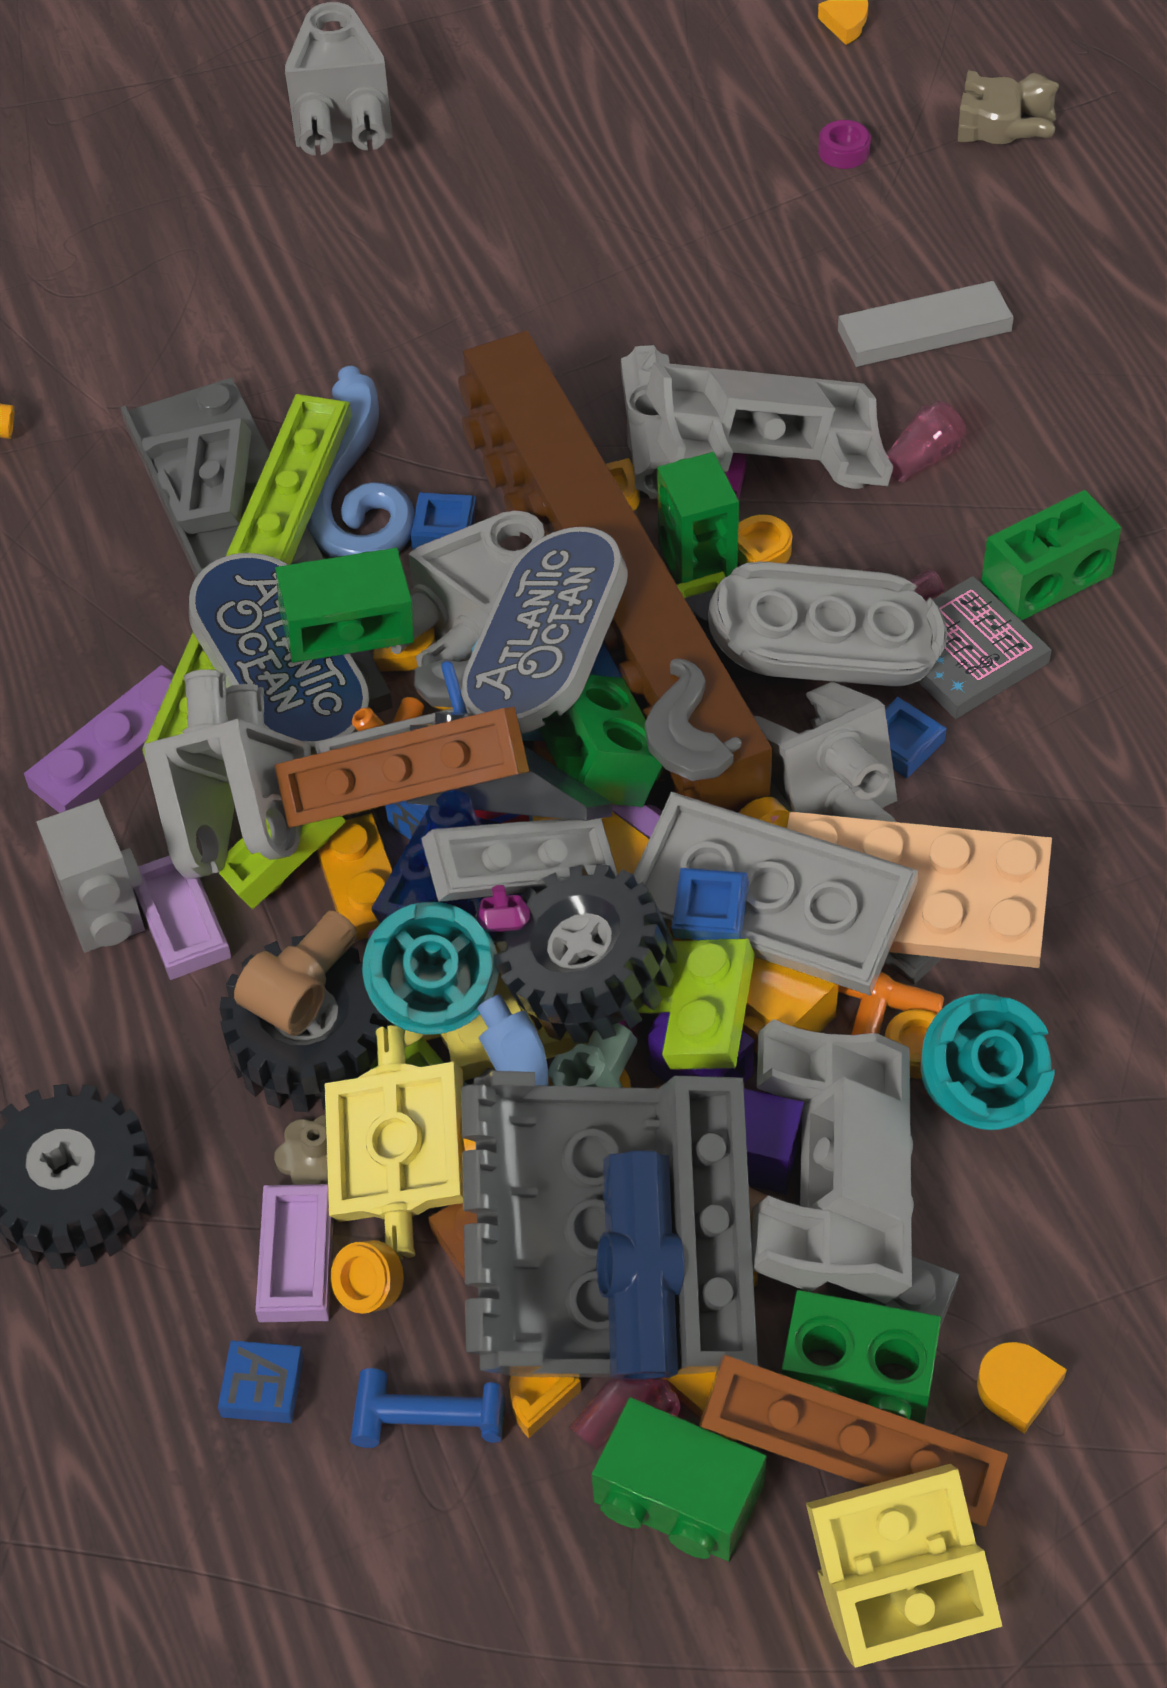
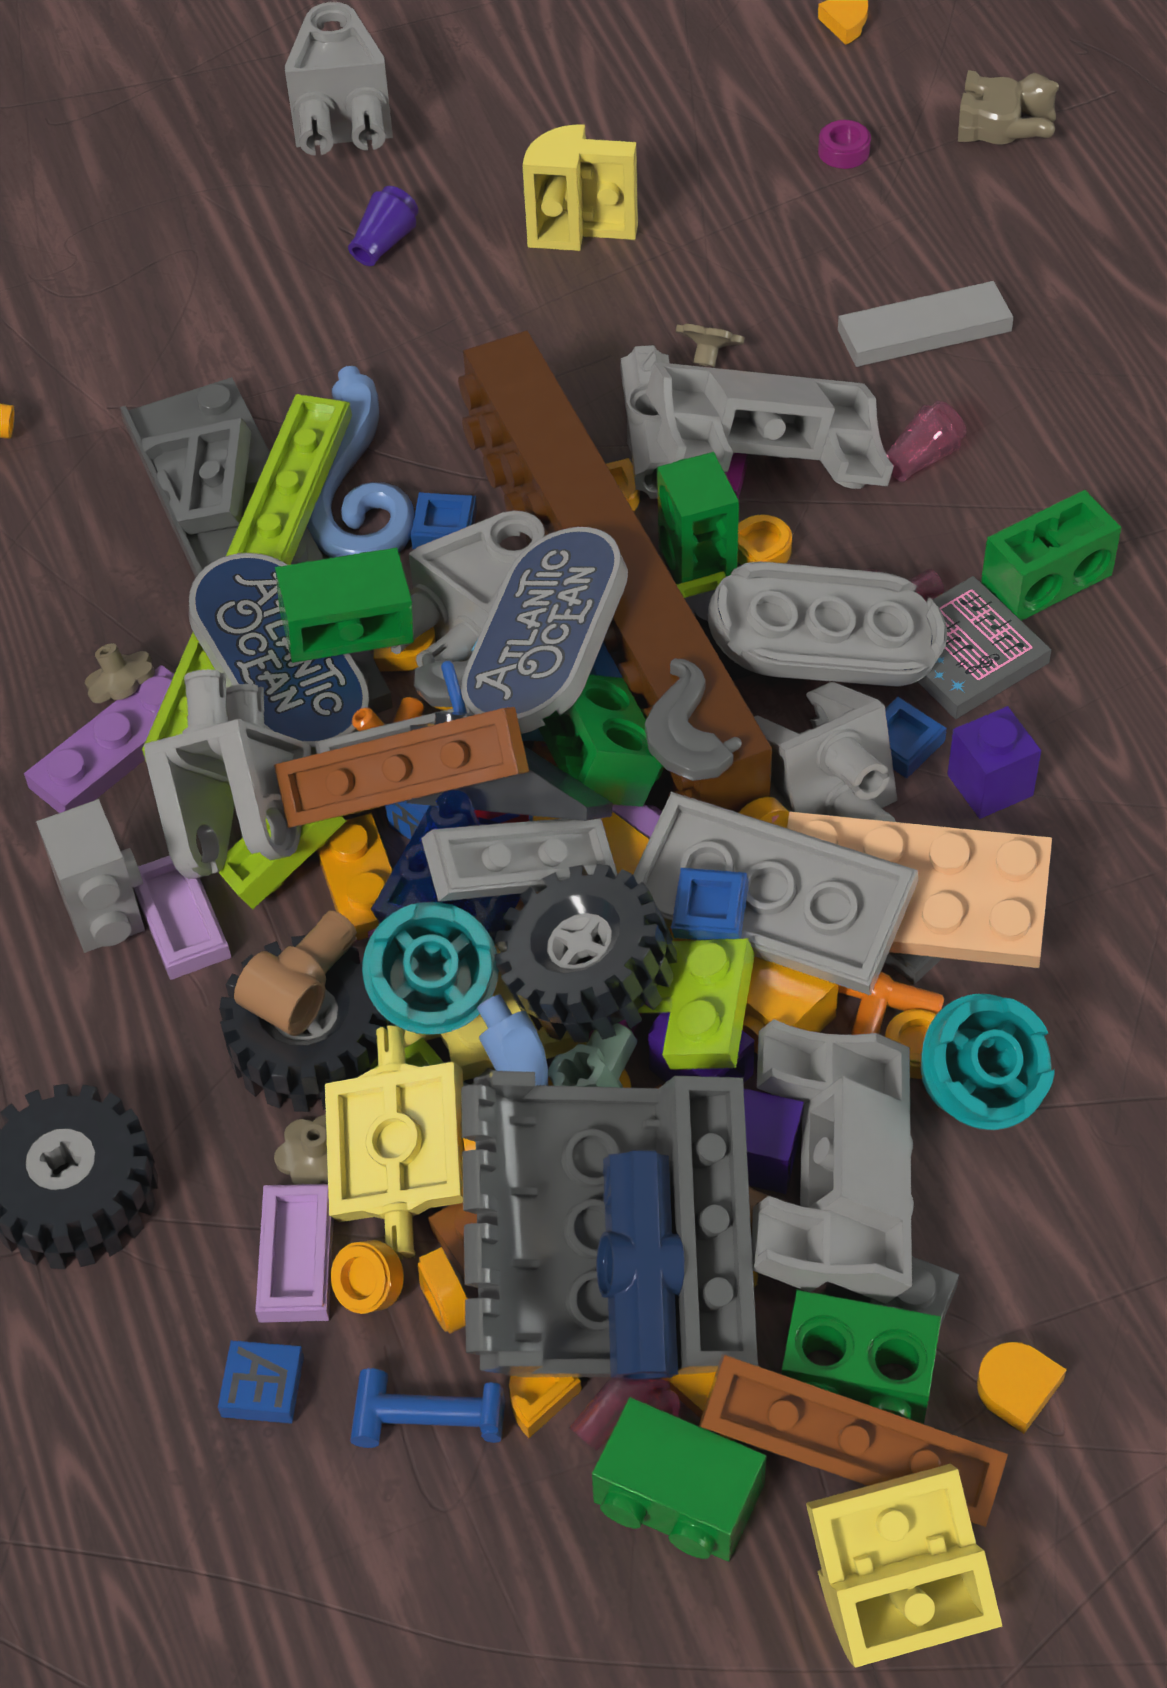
magenta rock [476,885,530,932] -> none
none -> dark tan plant [85,643,155,703]
none -> dark purple cone [348,186,419,266]
none -> light orange tile [418,1247,467,1334]
none -> light yellow brick [523,124,638,251]
none -> dark tan plant [675,324,745,367]
none -> dark purple brick [947,706,1041,819]

